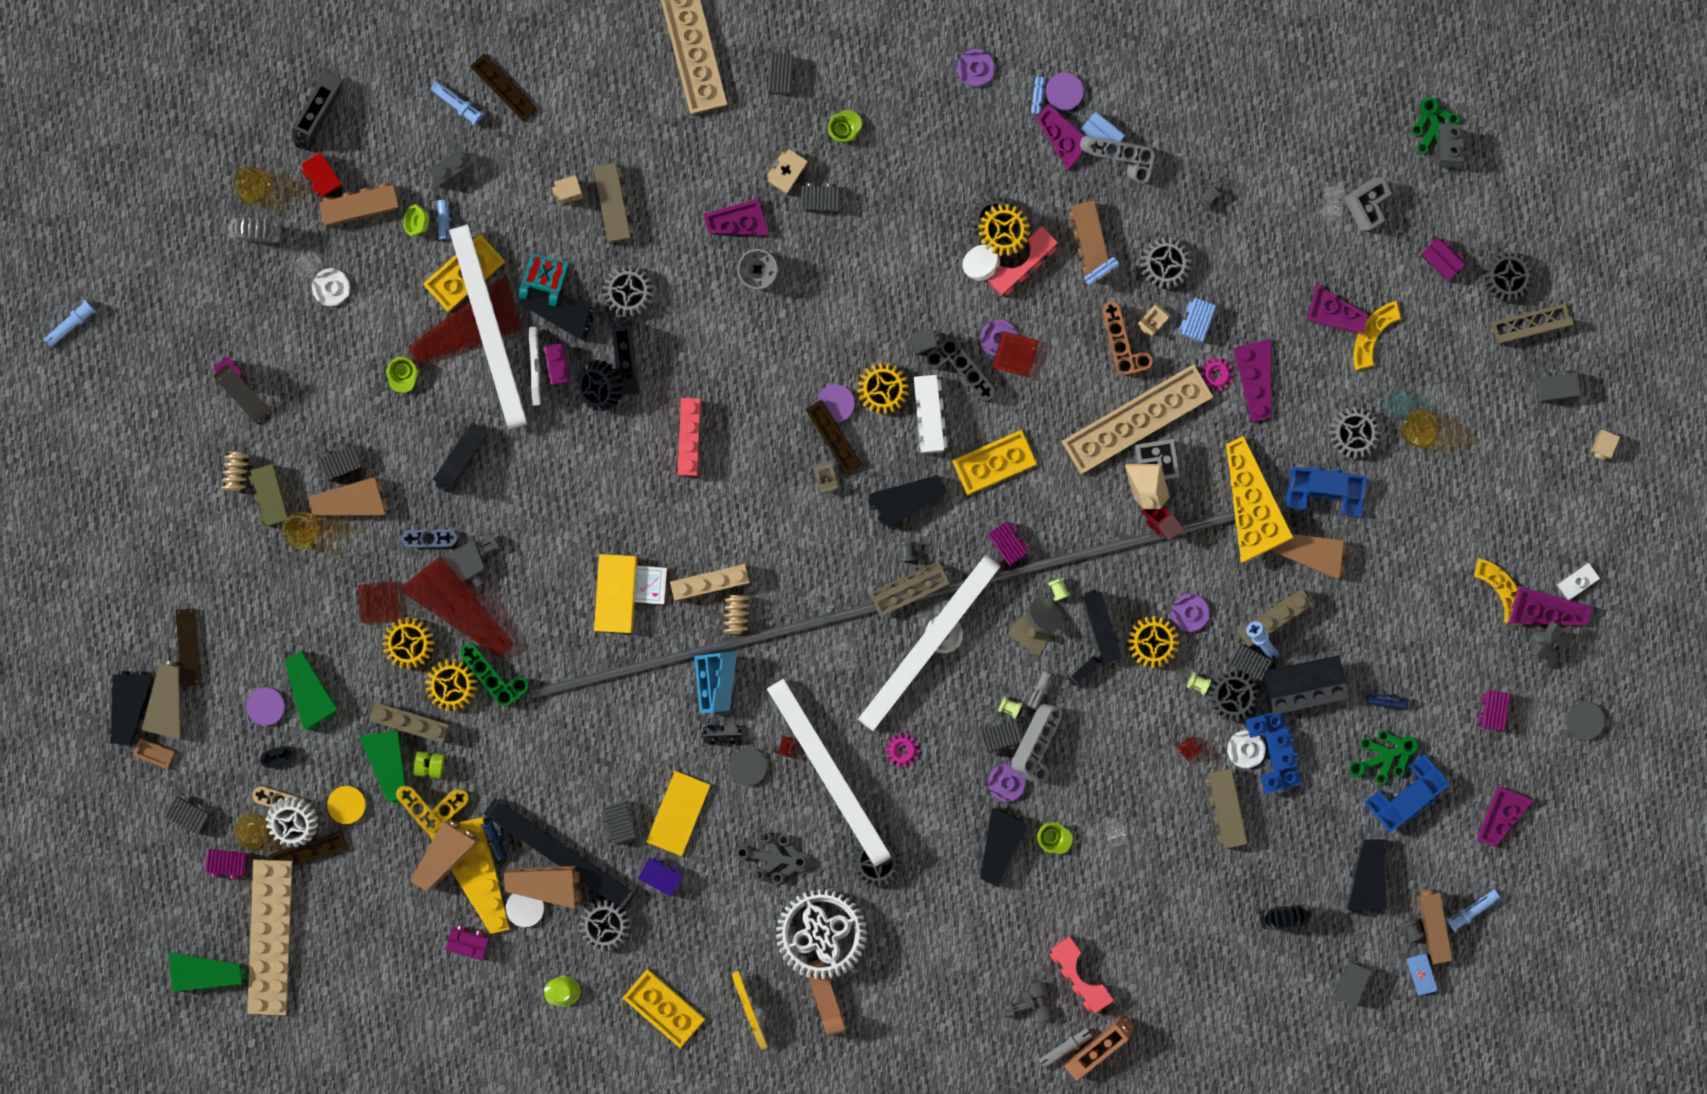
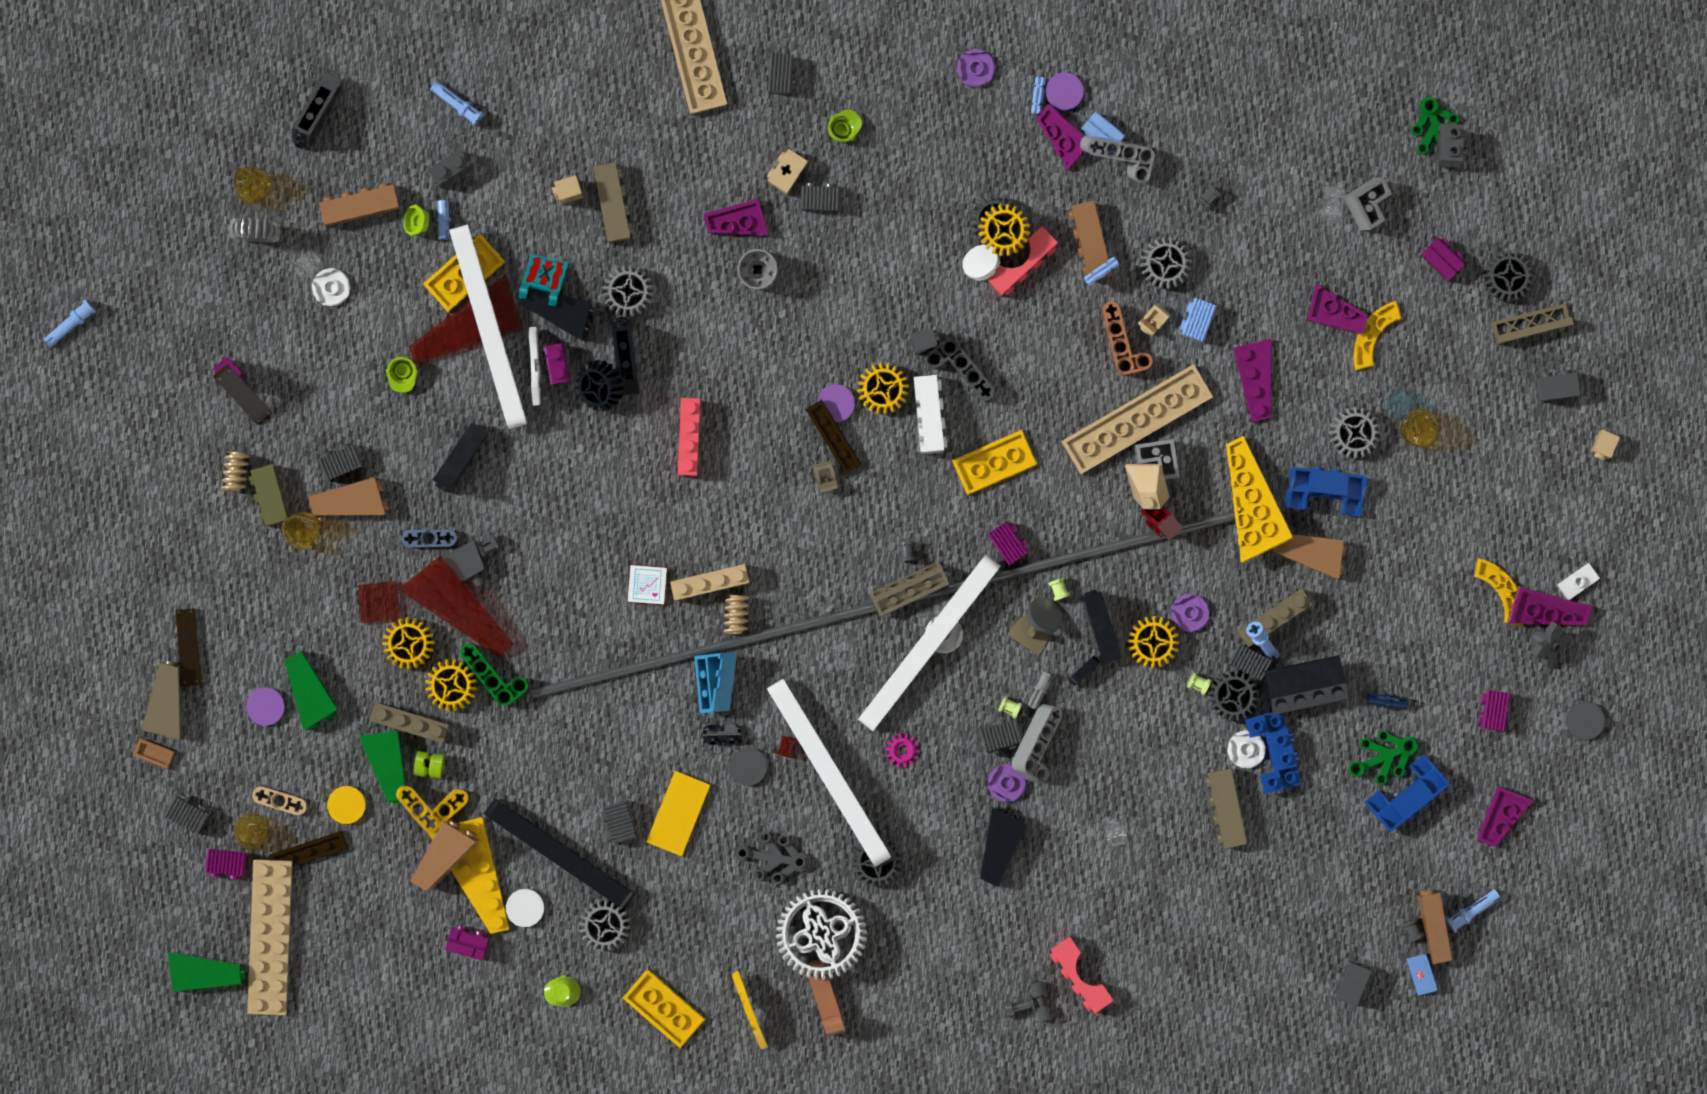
black slope [110,671,154,744] -> none
black beam [260,746,297,768] -> none
white gear [266,796,318,848] -> none
red brick [301,152,343,198] -> none
dark brown tile [470,53,537,122] -> none
dark blue pin [482,821,507,860] -> none
medium nougat slope [504,866,581,908] -> none
yellow tile [594,554,638,633] -> none
dark purple brick [638,856,683,897] -> none
black slope [868,475,947,528] -> none
medium lavender tile [980,319,1018,357] -> none
clear red tile [992,331,1039,378] -> none
lime hat [1037,822,1073,854] -> none
light grey pin [1038,1027,1093,1069] -> none
nougat slope [1064,1015,1134,1081] -> none
clear red tile [1176,736,1202,762] -> none
dark pink gear [1199,357,1234,391] -> none
black gear [1259,904,1312,930] -> none
black slope [1346,839,1387,914] -> none

